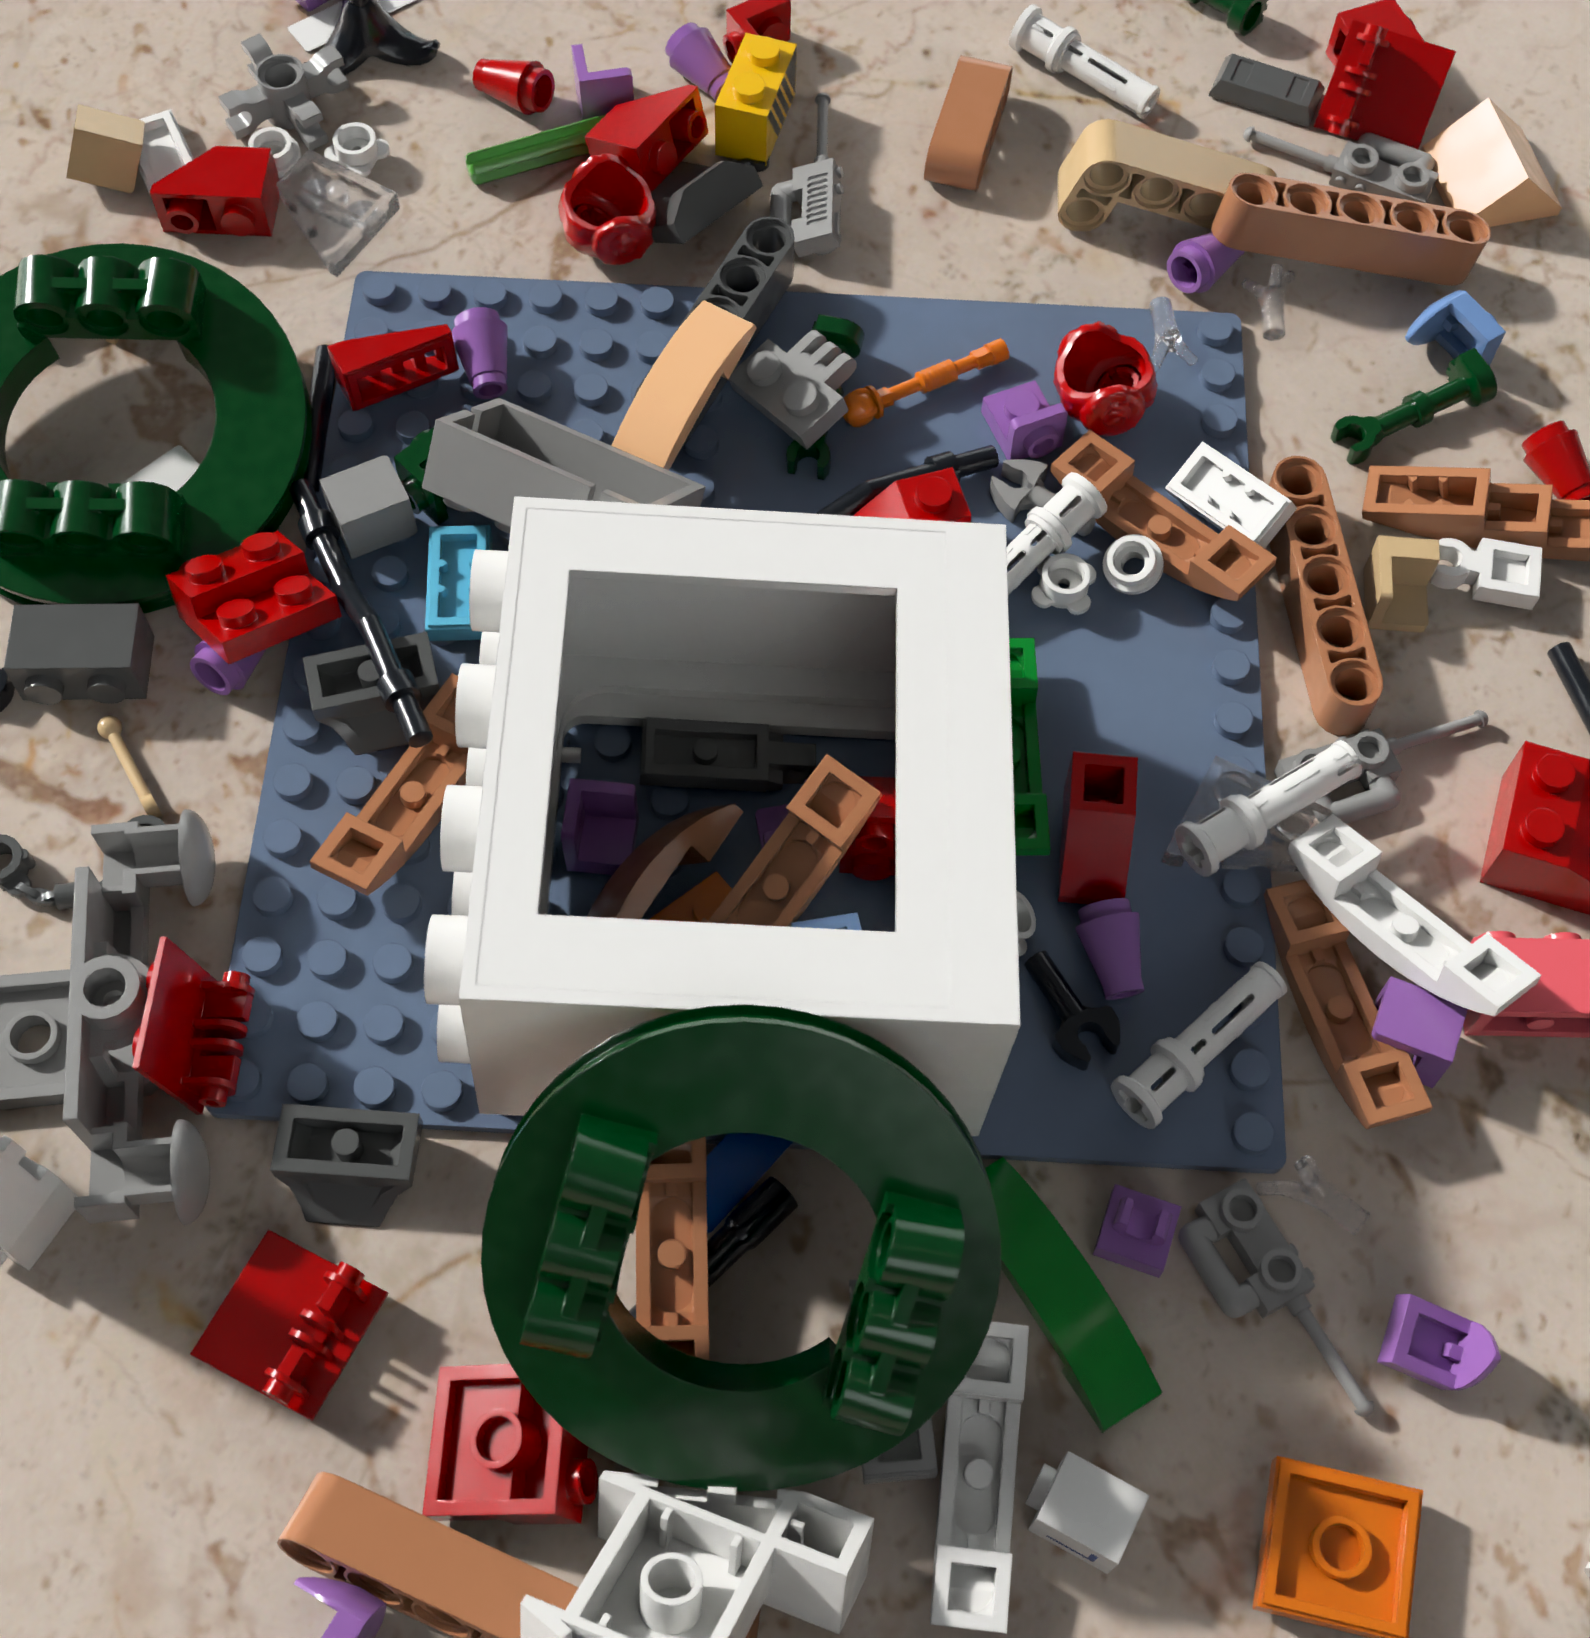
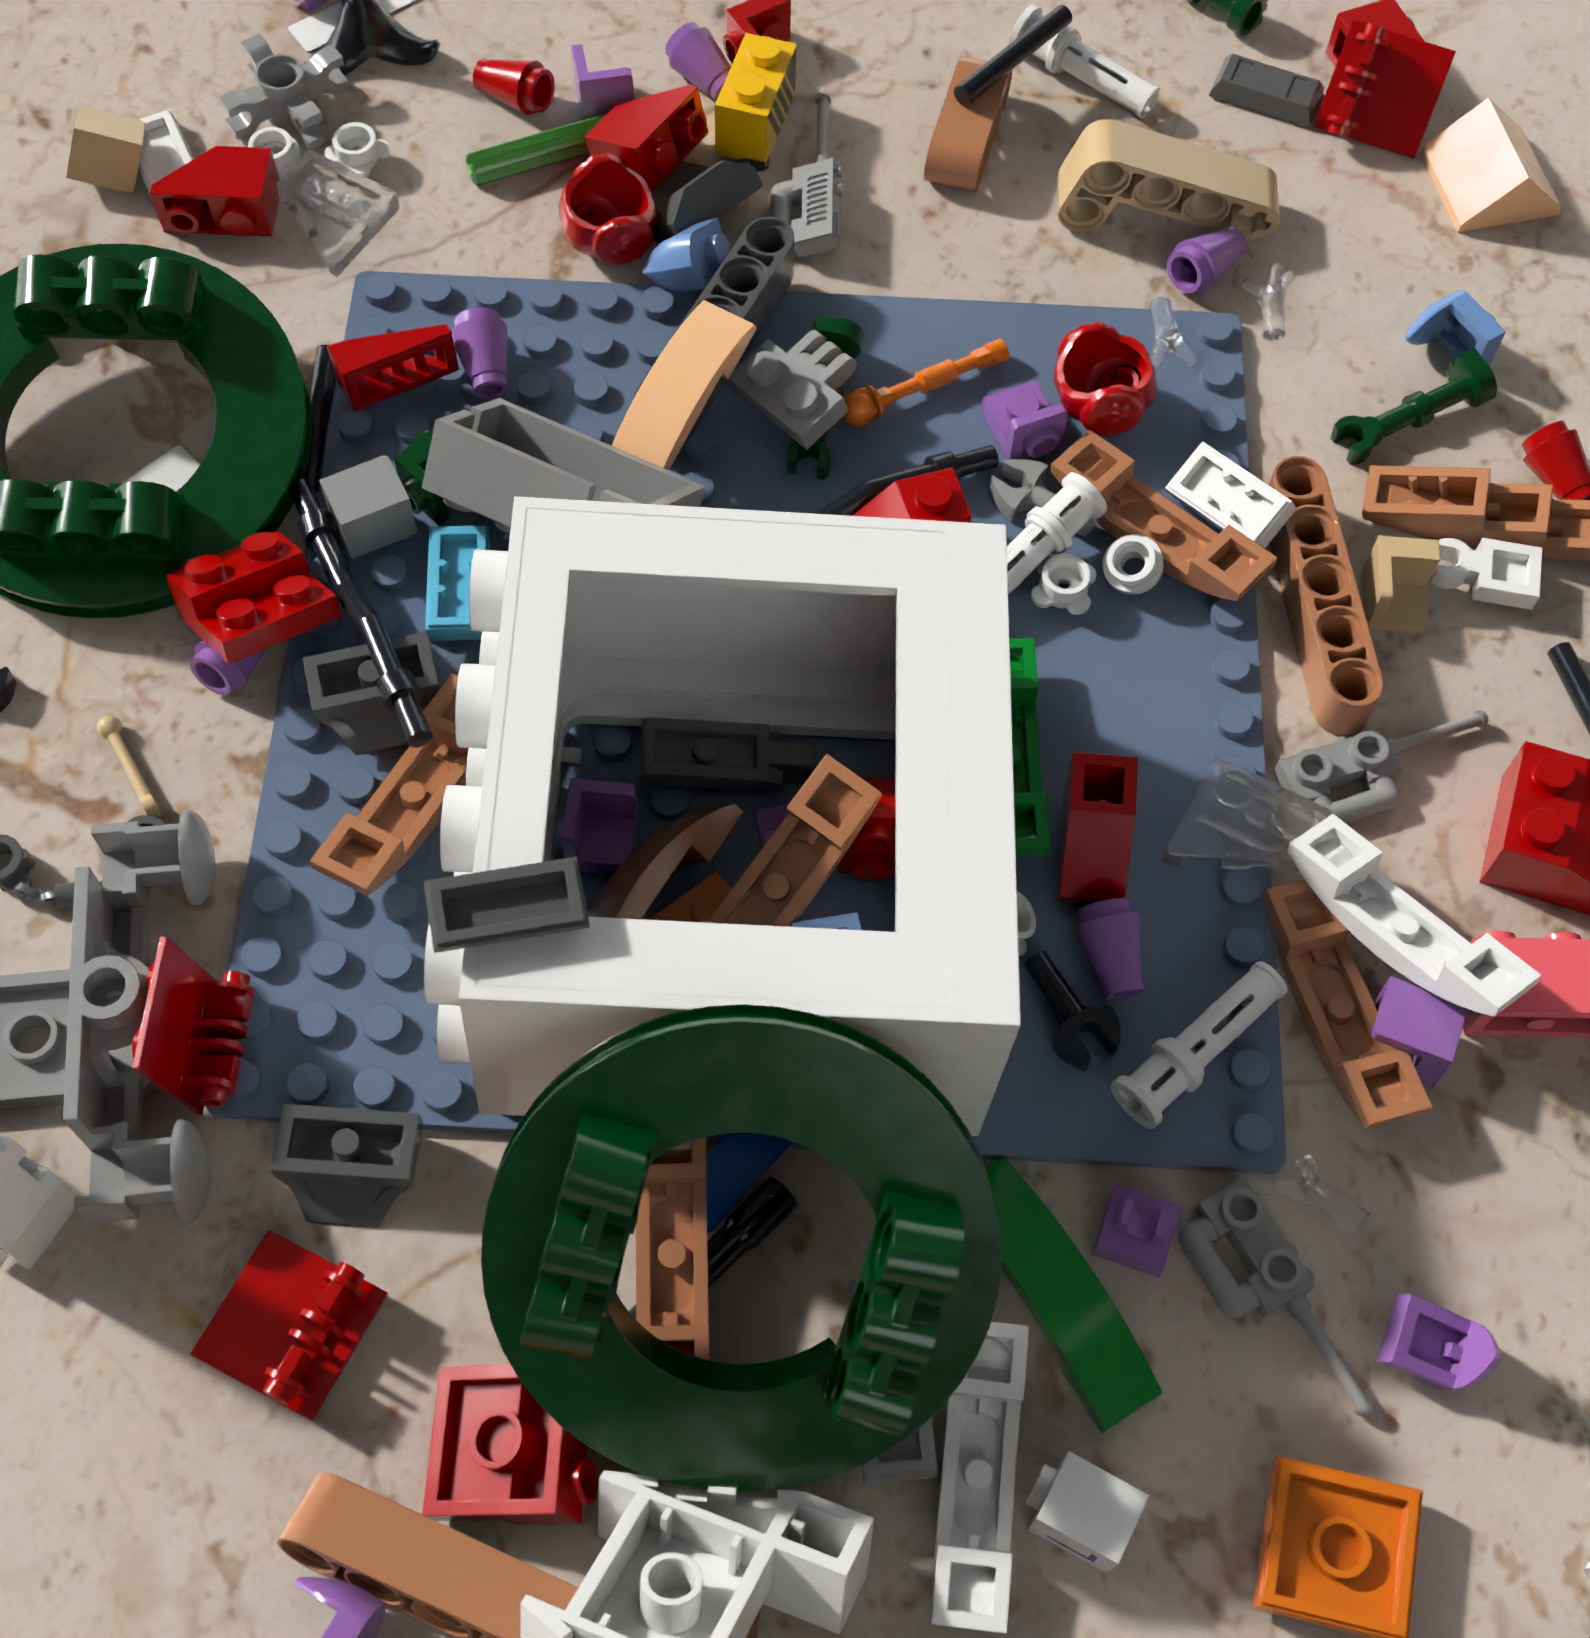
dark grey brick [4,604,155,705] -> none
white pin [1175,740,1362,877] -> none
nougat beam [1211,172,1491,286] -> none
light grey piece [1244,126,1439,203] -> none
none -> dark grey tile [423,857,590,953]
none -> medium blue plate [642,218,731,292]
none -> black bar [954,5,1073,106]

